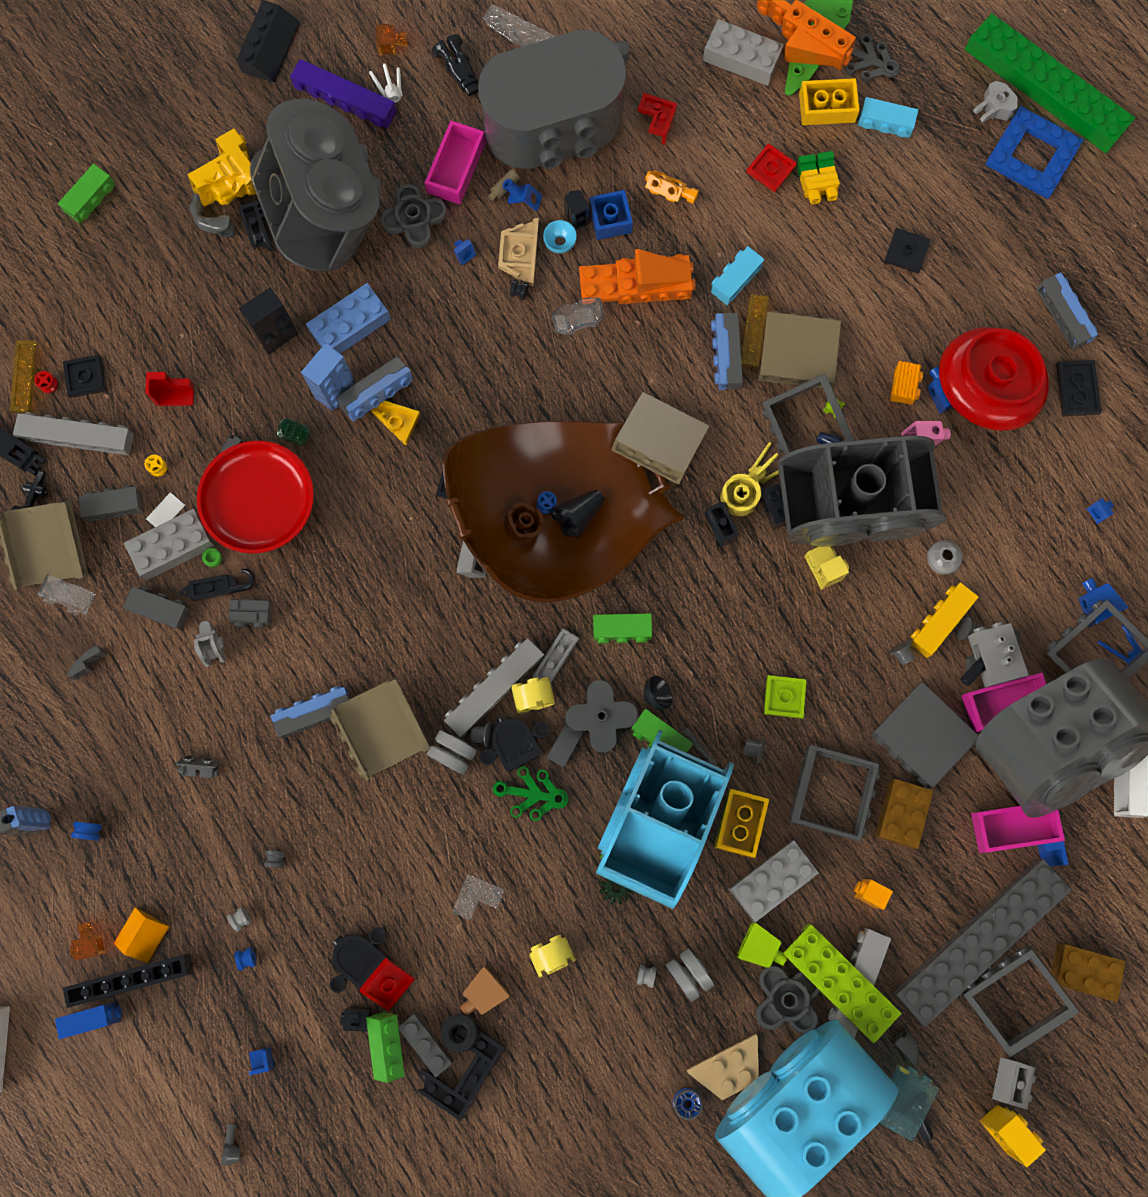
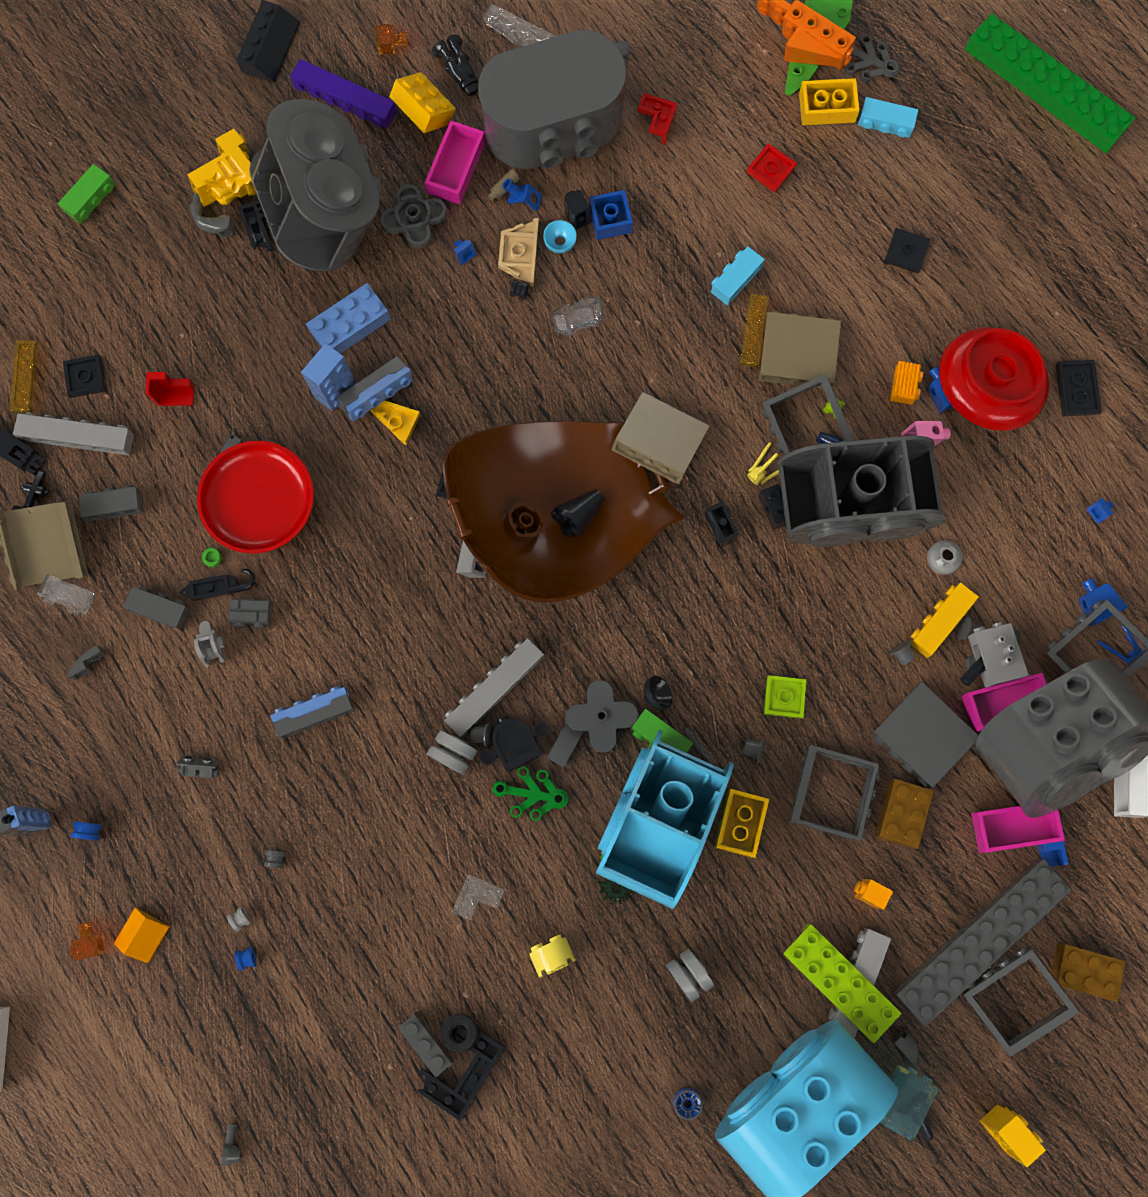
red wheel [34,371,58,394] -> none
blue brick [55,1001,122,1039] -> none
black brick [63,953,194,1008] -> none
light grey brick [124,509,215,581] -> none
yellow wheel [144,455,168,477] -> none
white sticker [146,493,185,527] -> none
black brick [238,287,298,355] -> none
blue panel [248,1047,274,1076] -> none
clear green gear [276,419,310,446] -> none
black piece [329,927,390,993] -> none
dark tan panel [330,677,430,781] -> none
black brick [340,1007,372,1032] -> none
red plate [359,958,415,1011] -> none
bright green brick [366,1012,405,1083] -> none
white plant [369,63,403,103] -> none
medium nougat torso [460,965,511,1016] -> none
light yellow brick [511,677,555,713] -> none
light grey tile [532,628,579,684] -> none
blue wheel [536,491,557,514] -> none
orange wedge [579,249,695,304] -> none
bright green brick [593,614,652,644] -> none
light grey wheel [636,964,656,988] -> none
light orange brick [645,170,699,204] -> none
tan wing [686,1033,759,1100] -> none
light grey brick [703,19,784,86] -> none
piece [711,313,743,390] -> none
light yellow brick [720,474,761,516] -> none
light grey brick [728,840,819,922] -> none
lime torso [736,922,787,968] -> none
dark grey plant [755,966,820,1034] -> none
yellow hips [796,151,840,205] -> none
light yellow brick [805,547,849,590] -> none
light grey hinge [974,81,1017,122] -> none
blue plate [985,106,1084,199] -> none
light grey brick [992,1058,1036,1110] -> none
dark grey piece [1036,272,1098,351] -> none
none -> yellow brick [389,72,456,133]

